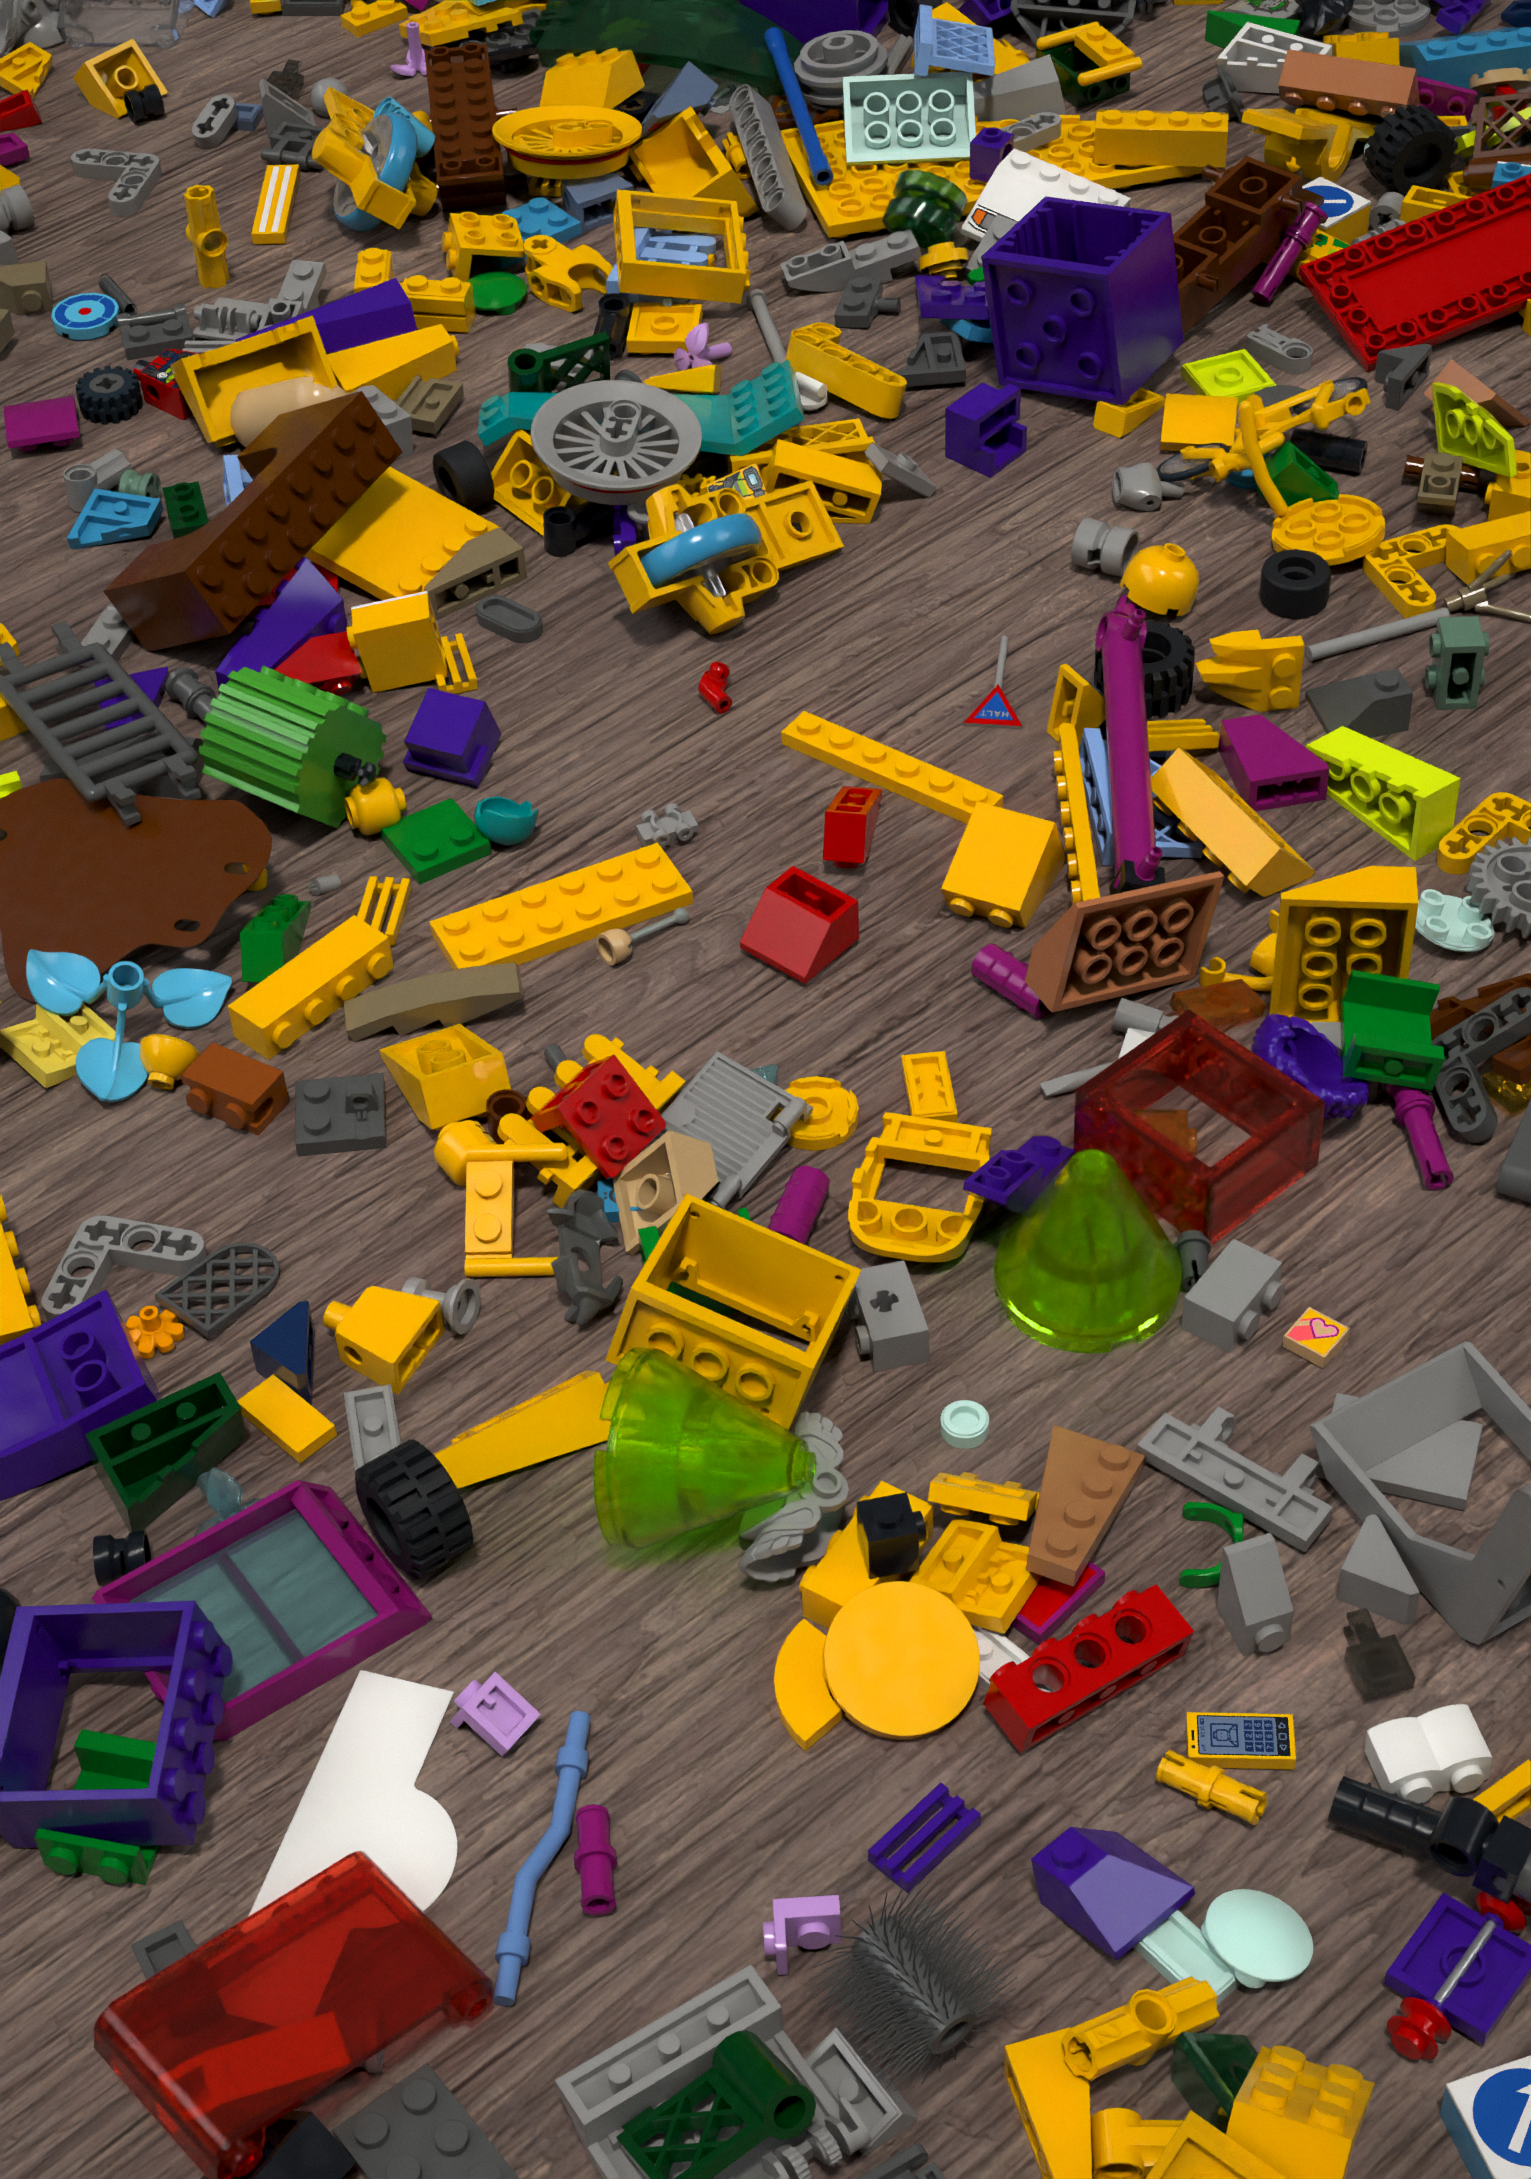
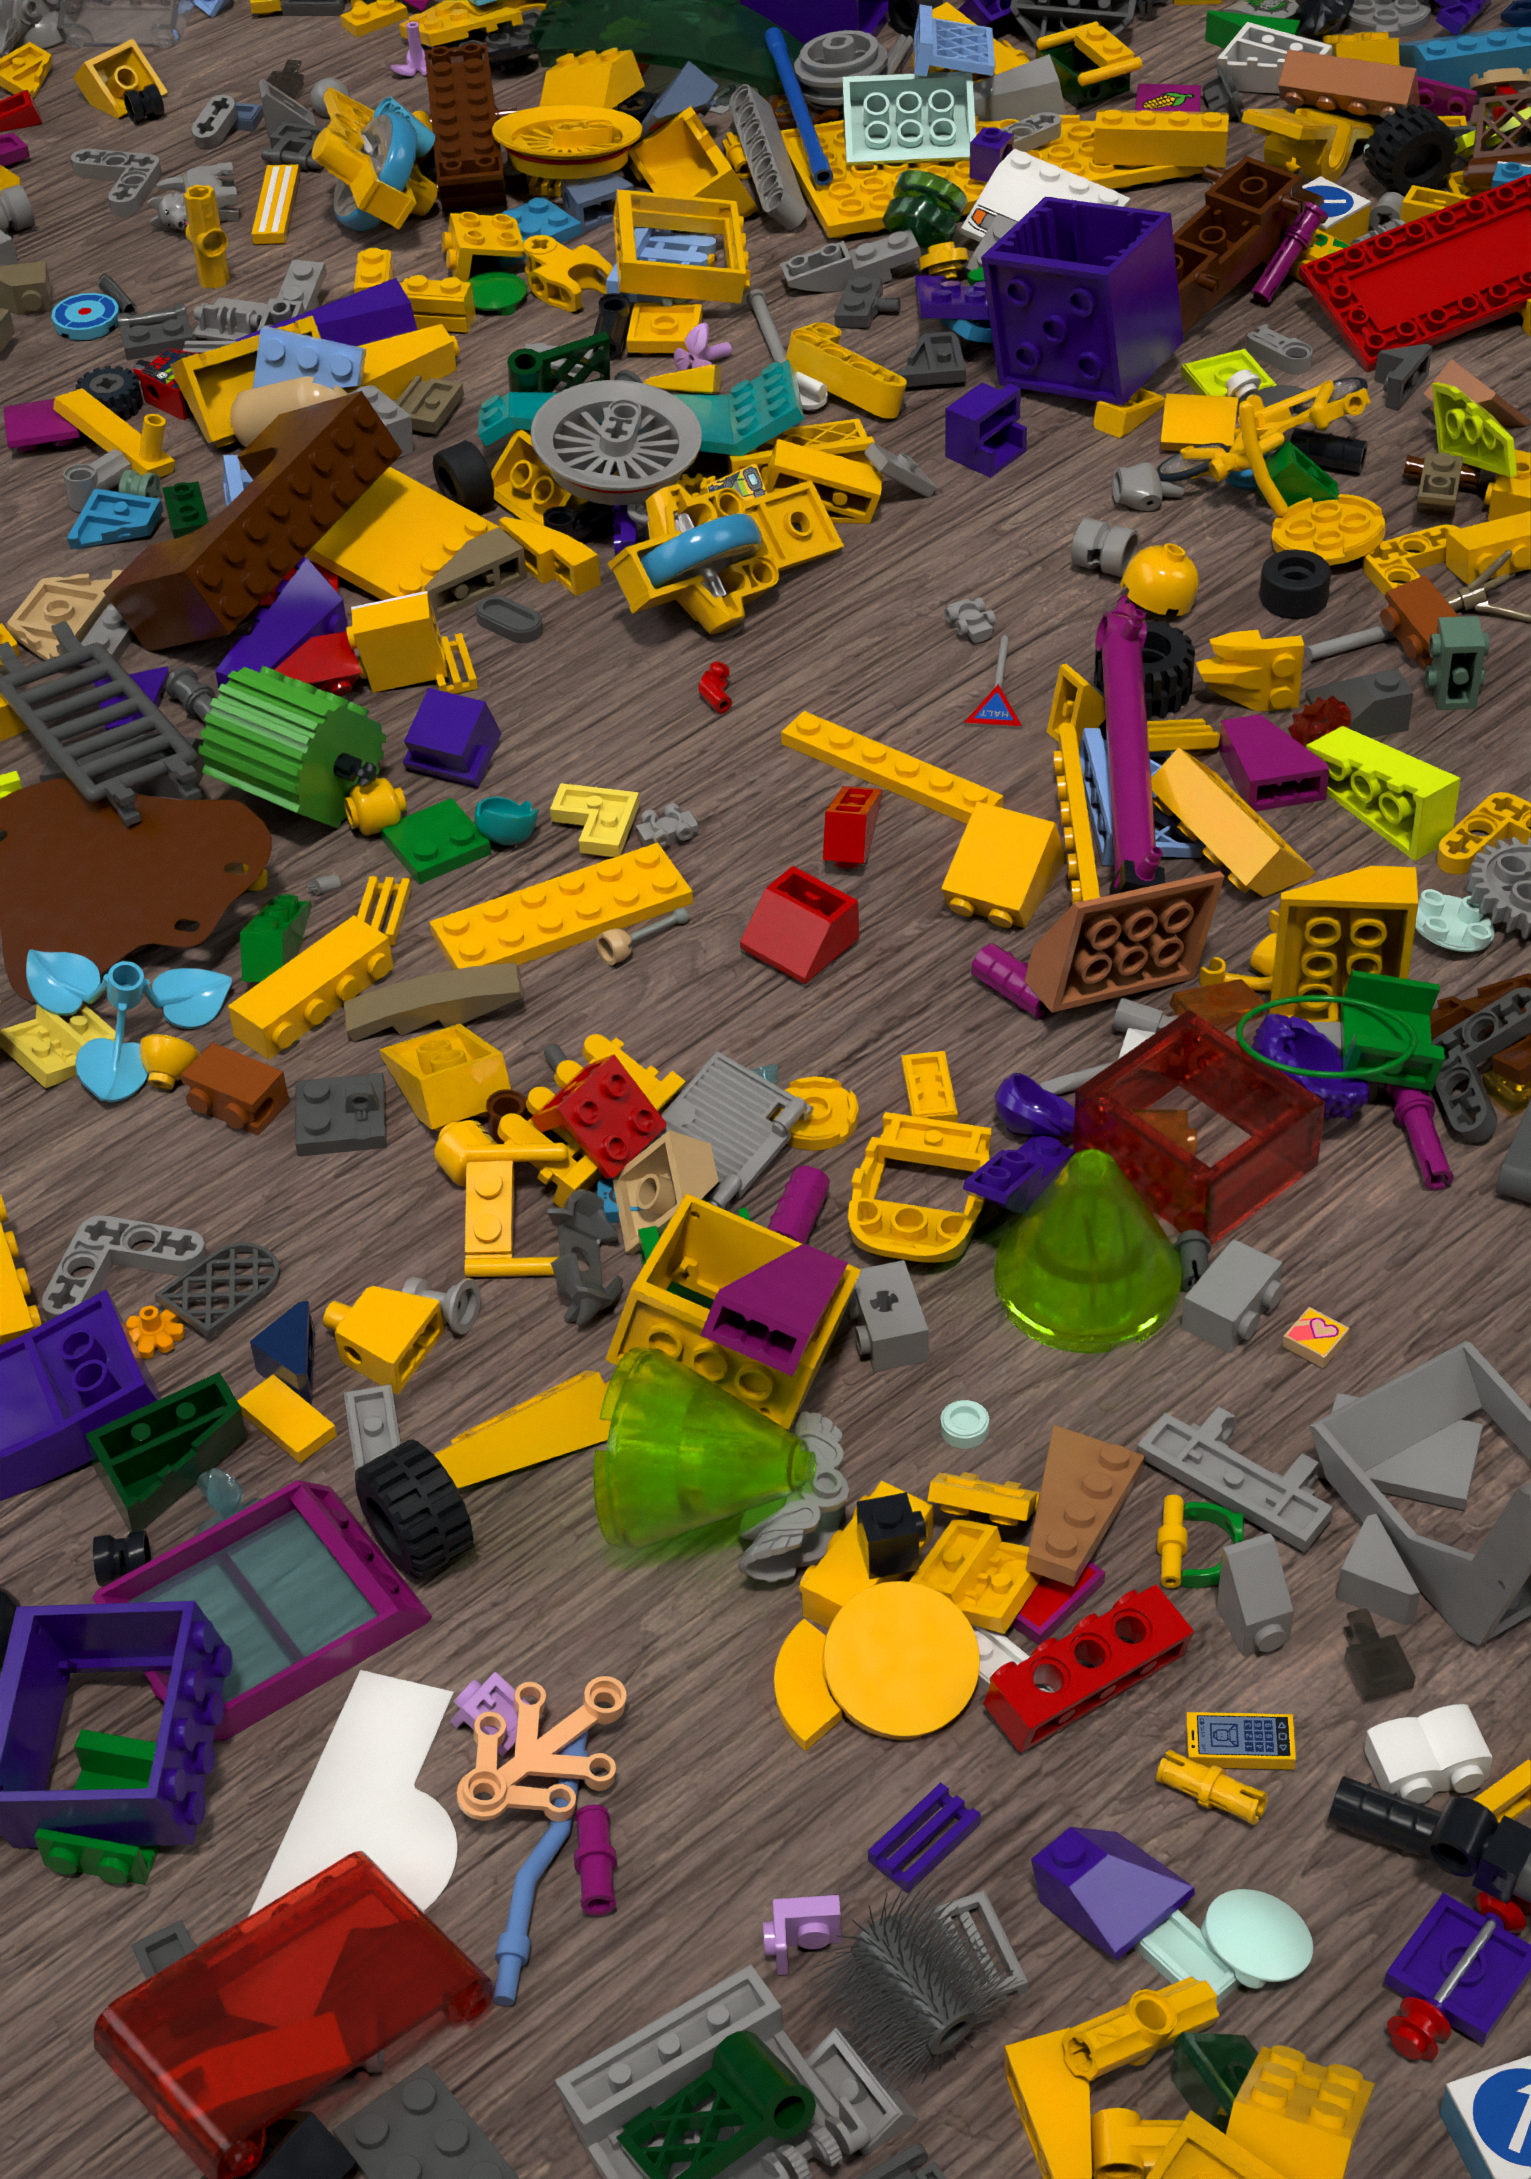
none -> tan wing [7,570,123,661]
none -> yellow piece [53,388,175,478]
none -> light grey animal [148,162,239,231]
none -> light blue wing [253,326,367,389]
none -> light nougat plant [457,1676,626,1822]
none -> yellow slope [499,517,601,597]
none -> light yellow plate [550,783,640,857]
none -> magenta slope [700,1243,848,1376]
none -> light grey tile [934,1890,1028,2010]
none -> light grey piece [944,597,996,643]
none -> dark purple hat [994,1073,1079,1137]
none -> magenta tile [1135,83,1202,112]
none -> yellow bar [1157,1495,1188,1588]
none -> white plate [1226,369,1261,402]
none -> green piece [1236,995,1417,1079]
none -> clear red gear [1288,696,1352,748]
none -> dark orange brick [1379,575,1459,671]

